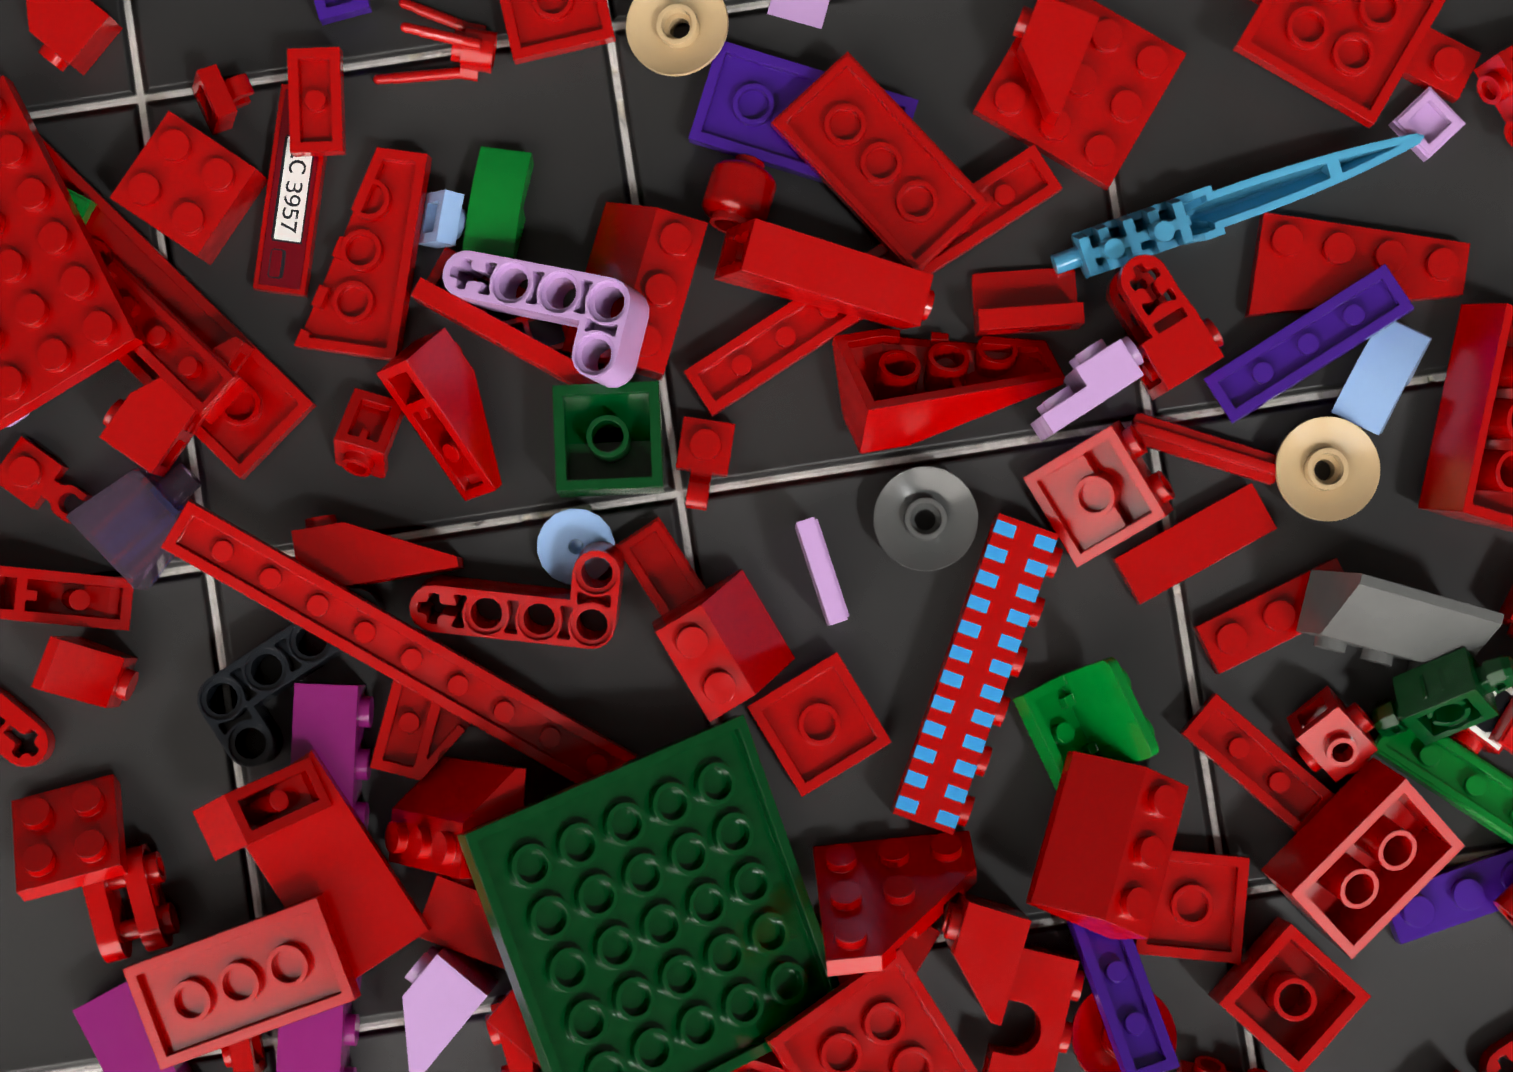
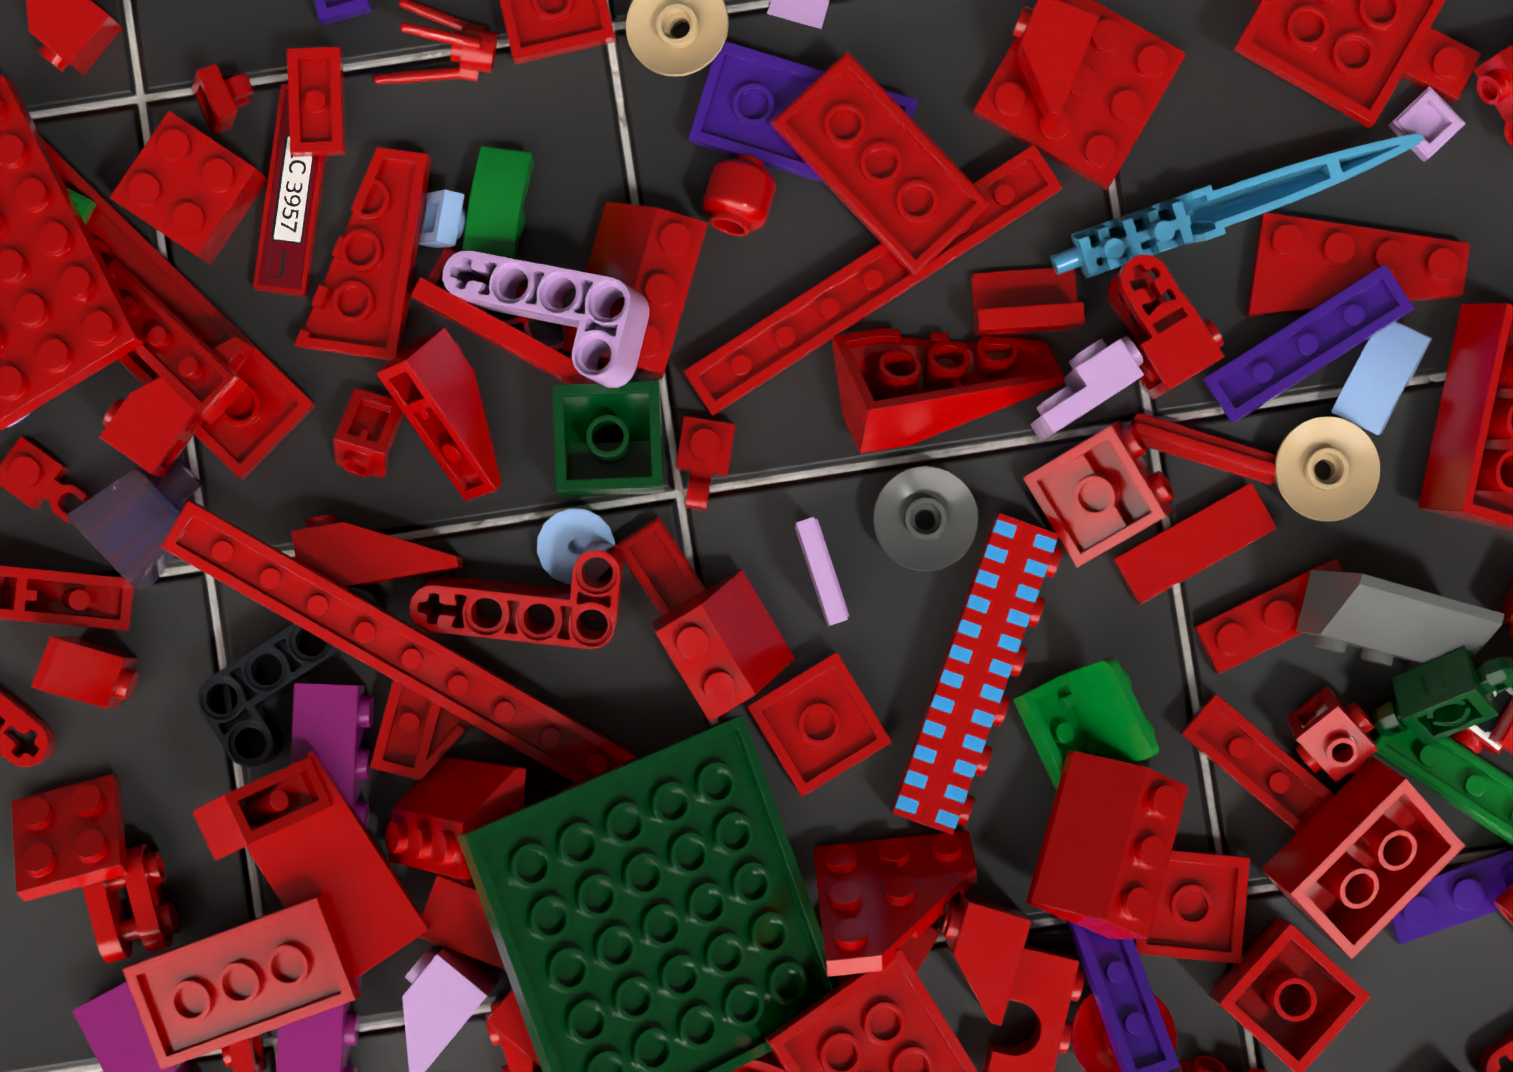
red slope [714,218,935,329] -> none

